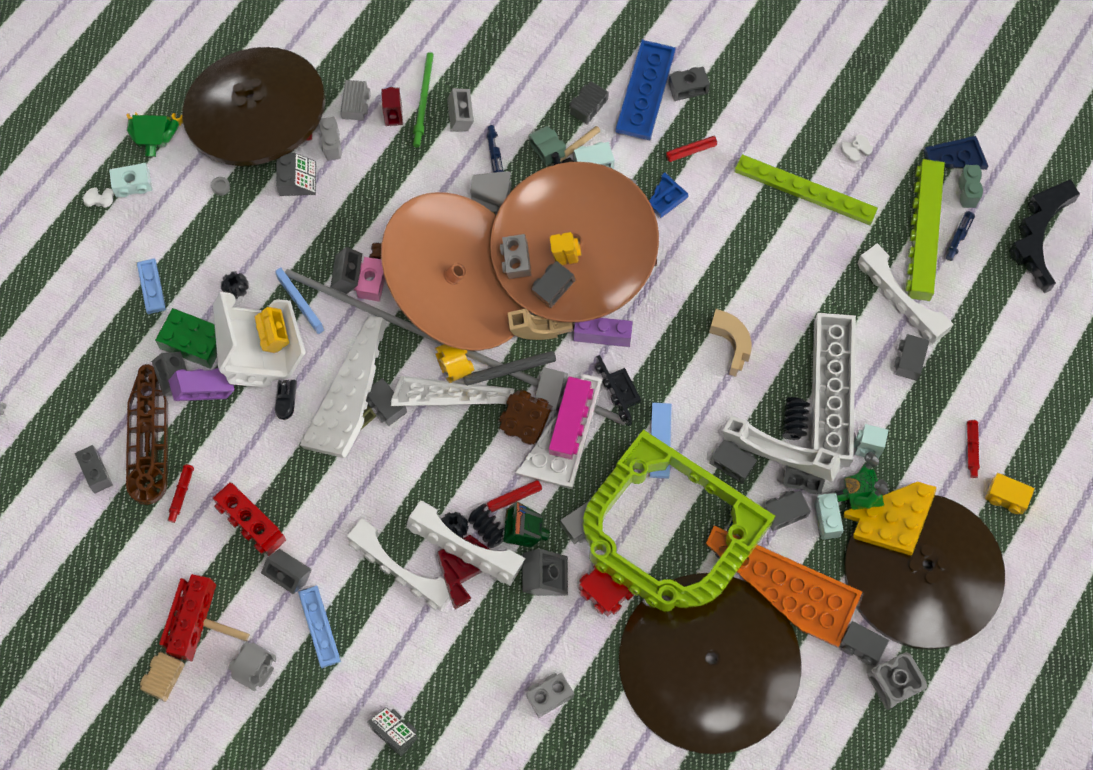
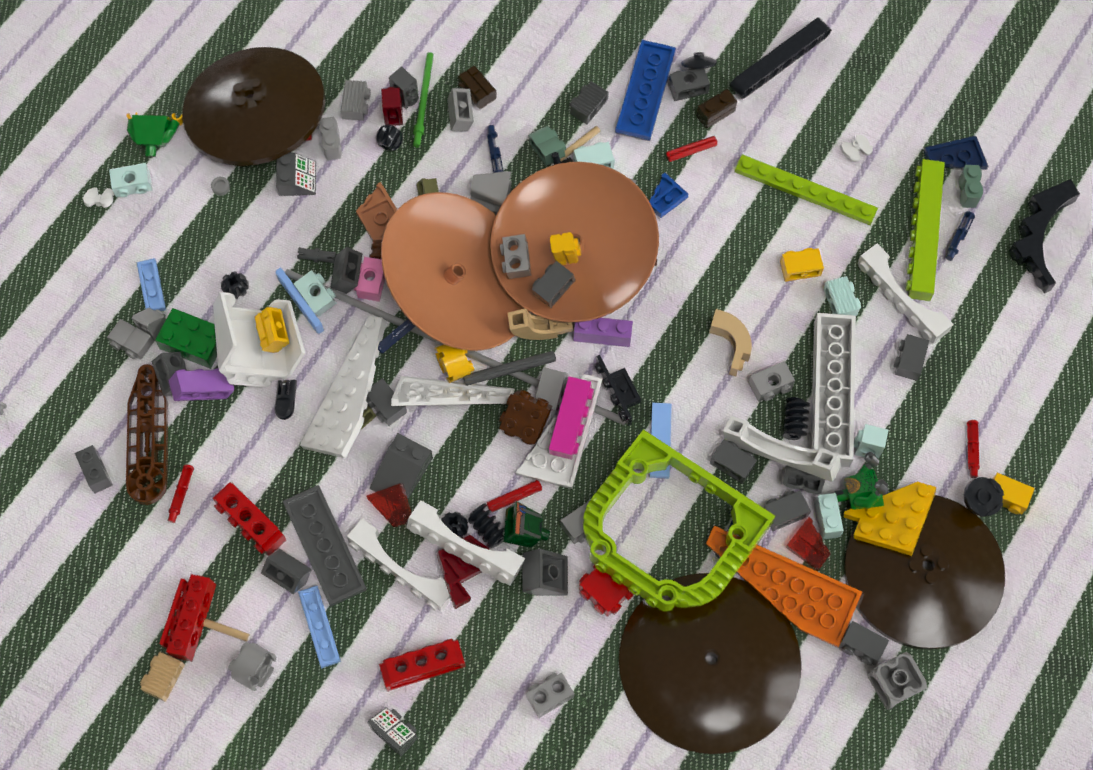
none -> light grey brick [107,319,154,359]
none -> light grey slope [132,308,166,342]
none -> dark grey plate [283,485,367,607]
none -> light aqua brick [293,270,337,316]
none -> dark grey pin [297,247,336,264]
none -> nougat wing [356,182,397,243]
none -> clear red wing [367,483,412,527]
none -> dark grey slope [370,433,433,507]
none -> black piece [376,125,403,151]
none -> dark blue piece [378,319,416,354]
none -> red brick [379,639,466,692]
none -> dark grey brick [388,66,419,109]
none -> olive piece [416,178,439,196]
none -> dark brown brick [457,66,497,109]
none -> black dish [681,52,717,69]
none -> dark brown brick [696,89,737,129]
none -> black beam [729,17,832,99]
none -> light grey brick [748,361,795,402]
none -> yellow brick [780,248,824,282]
none -> clear red wing [786,517,831,571]
none -> light aqua brick [823,276,861,316]
none -> black tile [963,477,1004,517]

